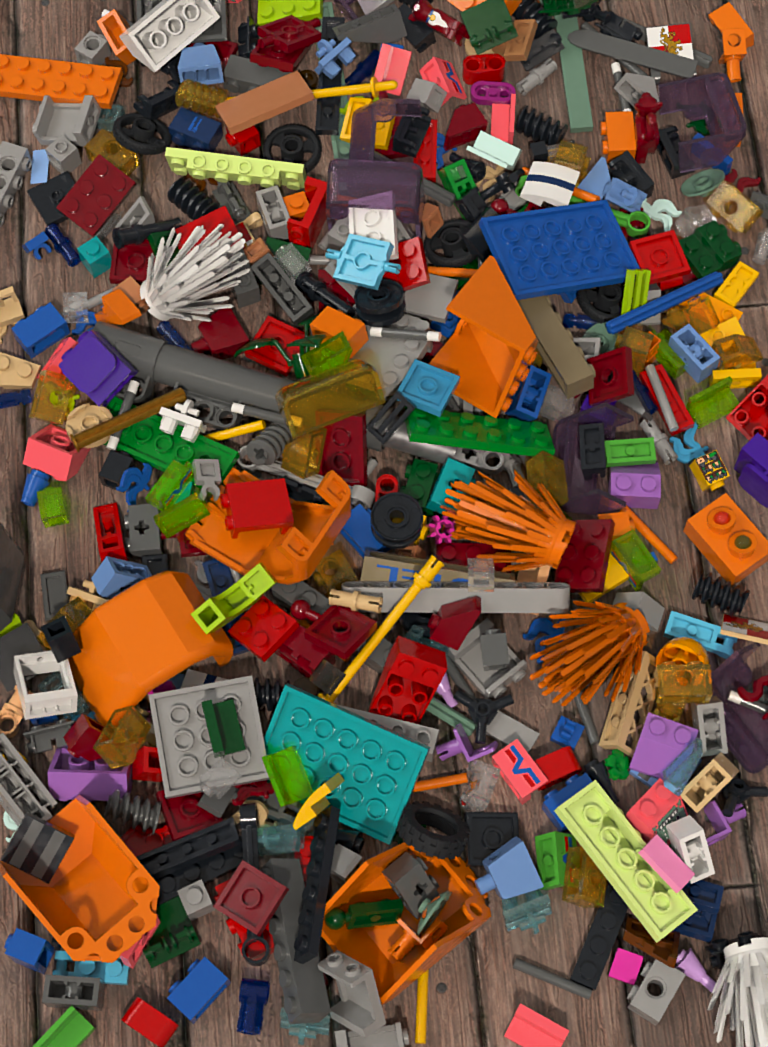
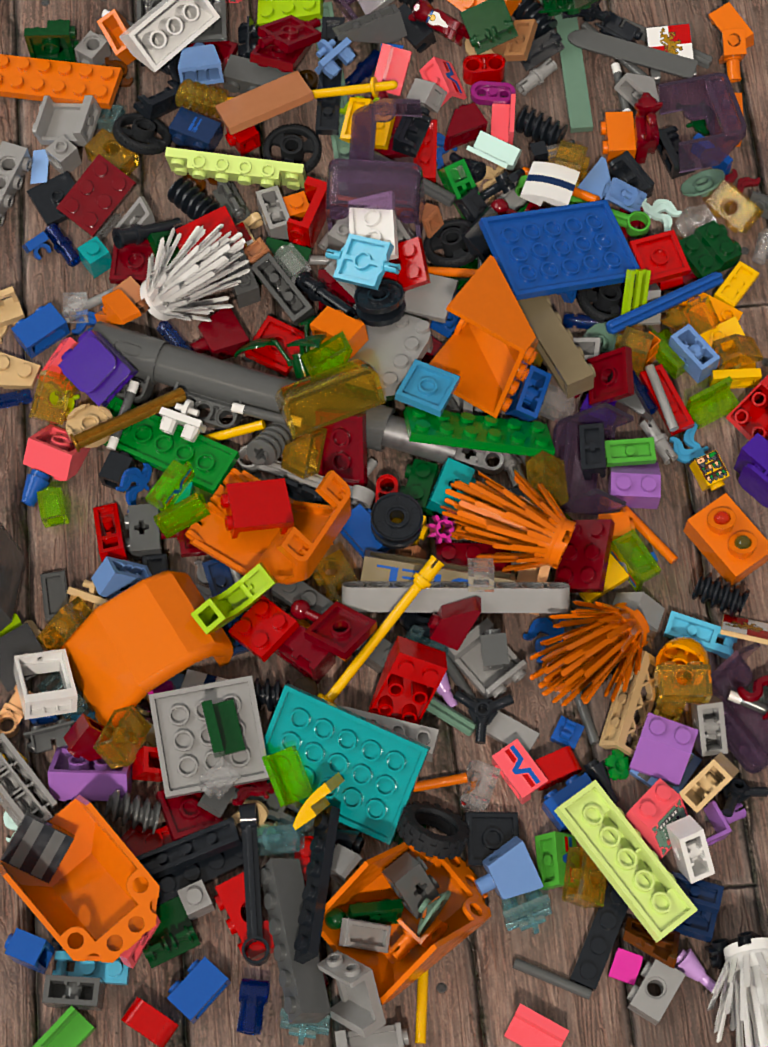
black brick [41,616,81,663] -> none
light grey plate [192,459,222,501] -> none
dark red plate [213,860,289,937] -> none
clear smoke plate [309,659,346,696] -> none
tan pin [329,589,383,613] -> none
black tile [366,391,417,445] -> none
dark grey bar [370,327,442,342] -> none
medium lavender bracket [436,723,498,762] -> none
bright pink tile [639,835,695,893] -> none
clear light blue slope [663,737,703,796] -> none
none -> dark green plate [24,19,80,62]
none -> light grey tile [339,918,391,953]

